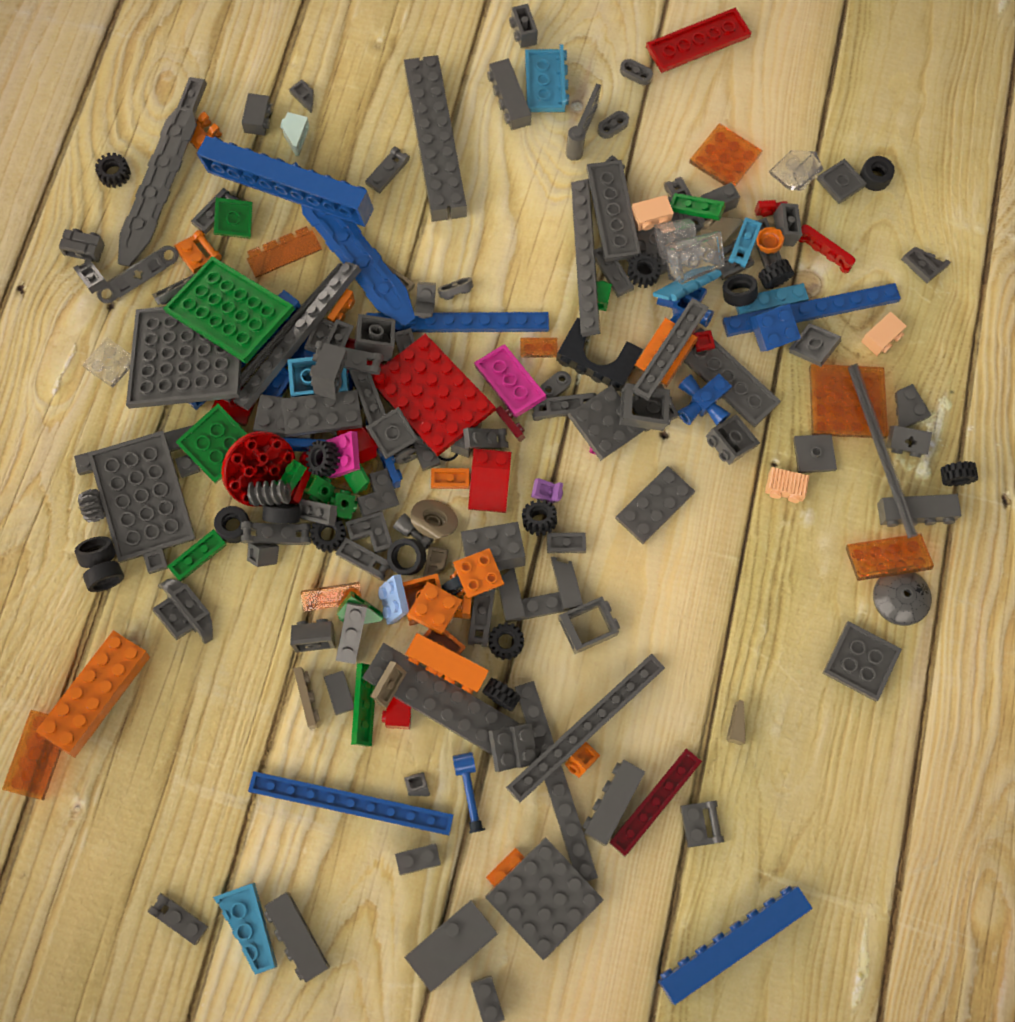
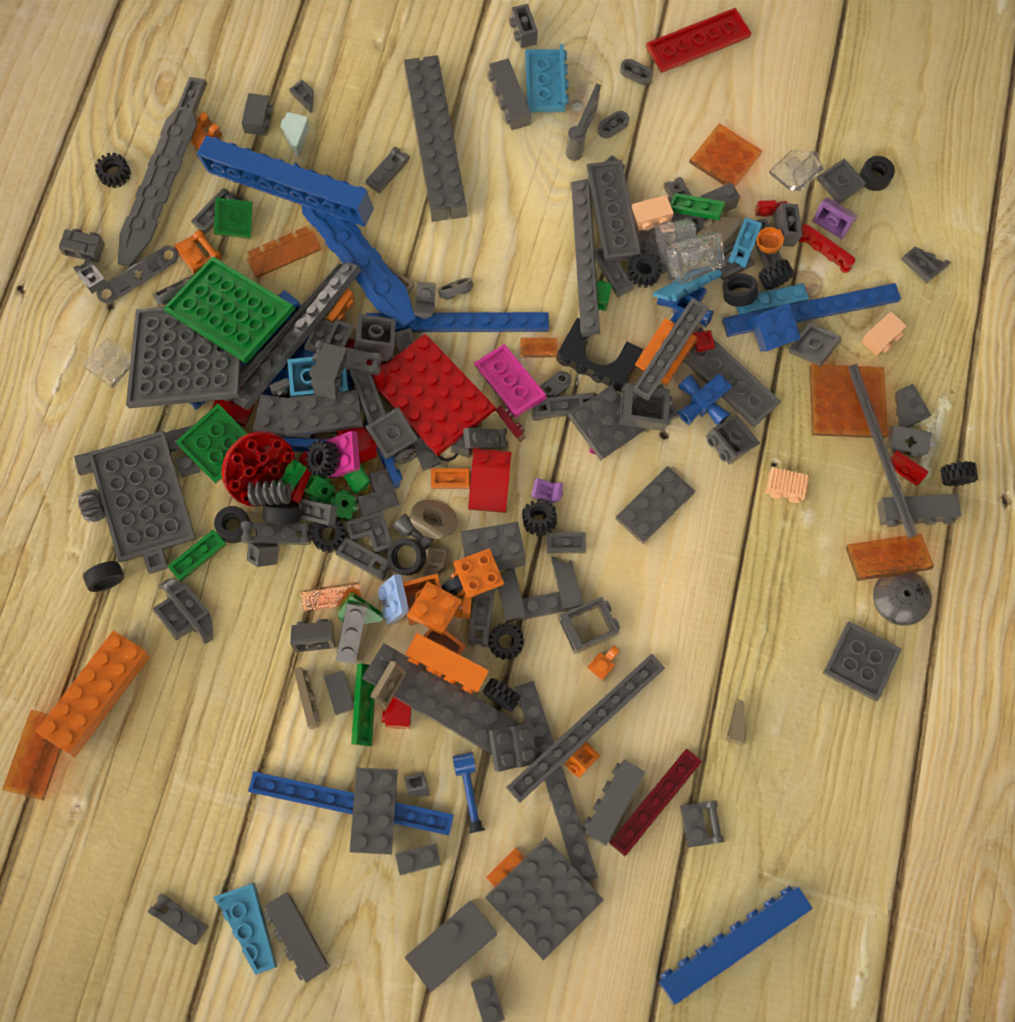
black tyre [74,536,116,568] -> none
dark grey plate [793,434,837,473] -> none
none -> dark grey plate [269,378,290,397]
none -> dark grey plate [350,767,398,855]
none -> orange plate [587,645,620,681]
none -> medium lavender slope [812,197,858,239]
none -> red plate [890,450,929,486]

